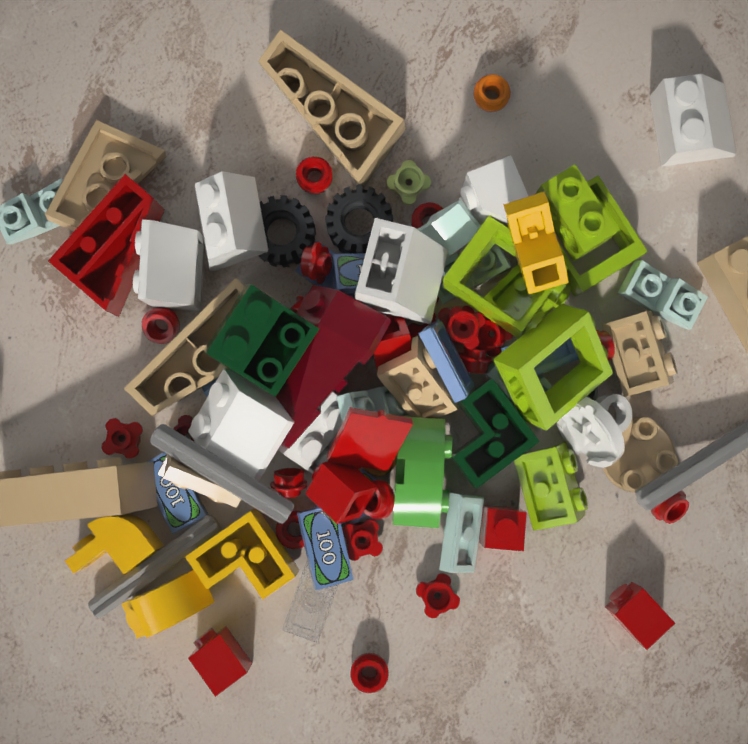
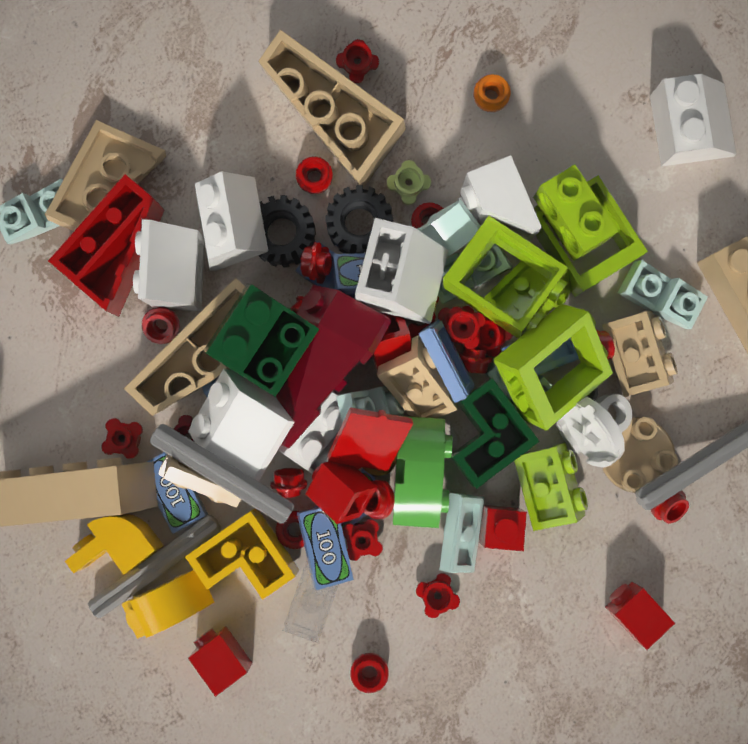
yellow brick [503,191,569,294] -> none
none -> red plate [336,39,379,83]

